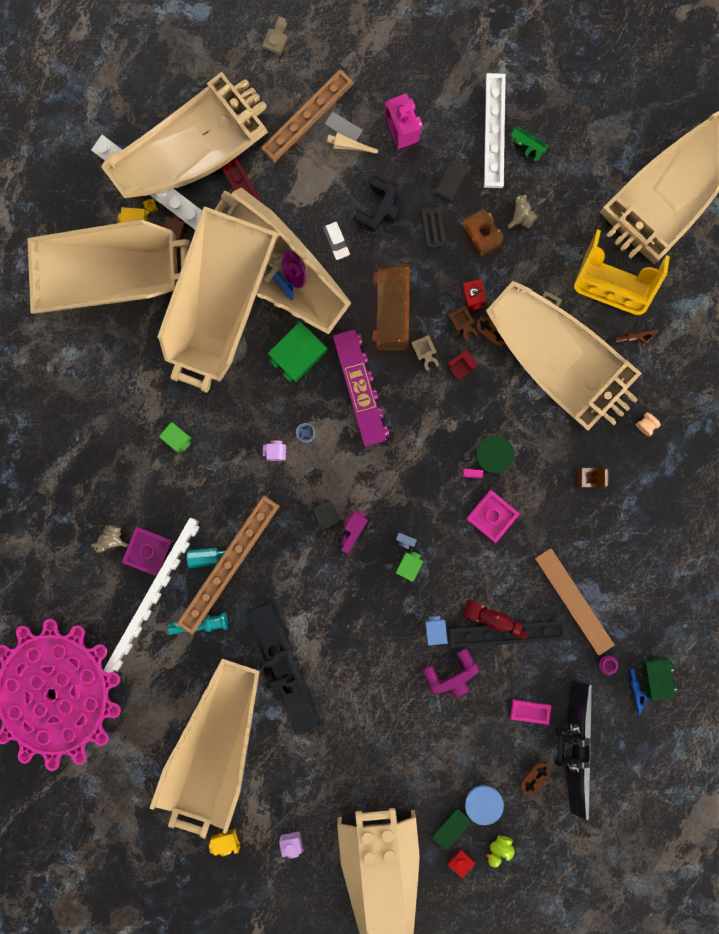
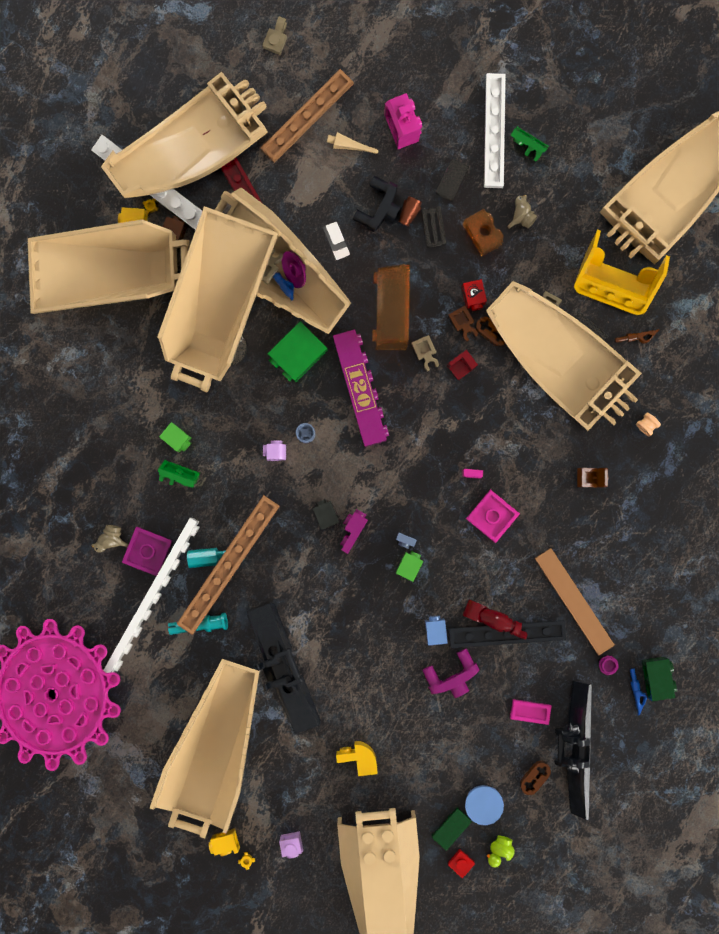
light grey sticker [325,112,363,141] -> none
dark green tile [476,435,514,473] -> none
none -> green plate [158,460,200,488]
none -> yellow piece [238,852,255,870]
none -> yellow brick [336,741,378,776]
none -> copper cone [398,196,422,226]

